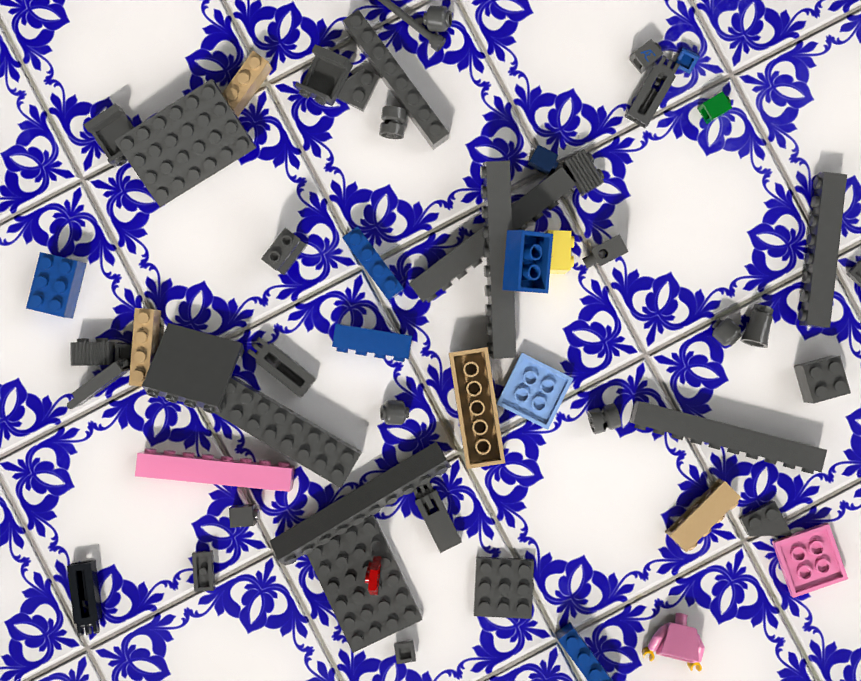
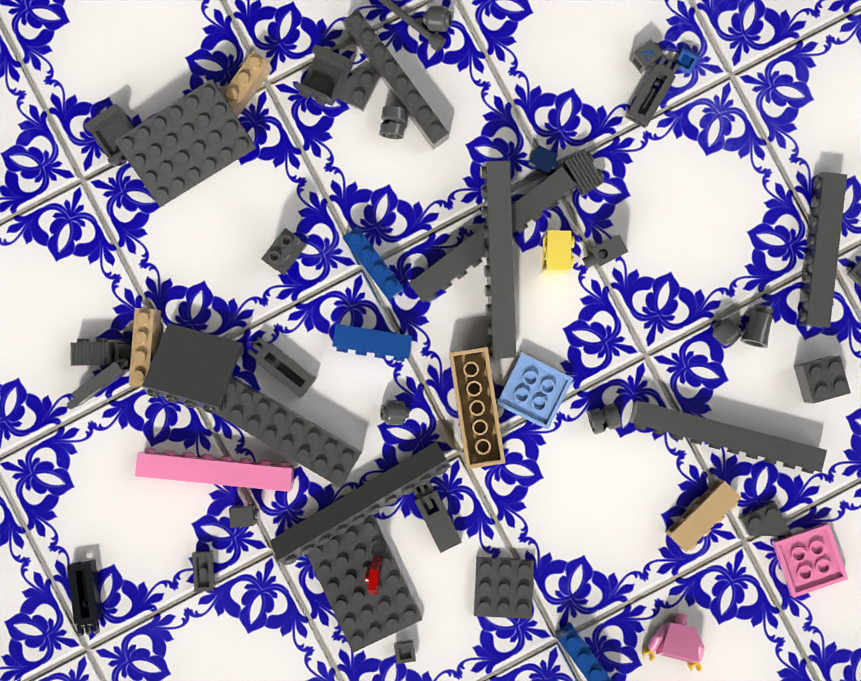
blue brick [26,252,87,319] -> none
blue brick [502,230,553,293] -> none
green brick [697,91,732,124] -> none

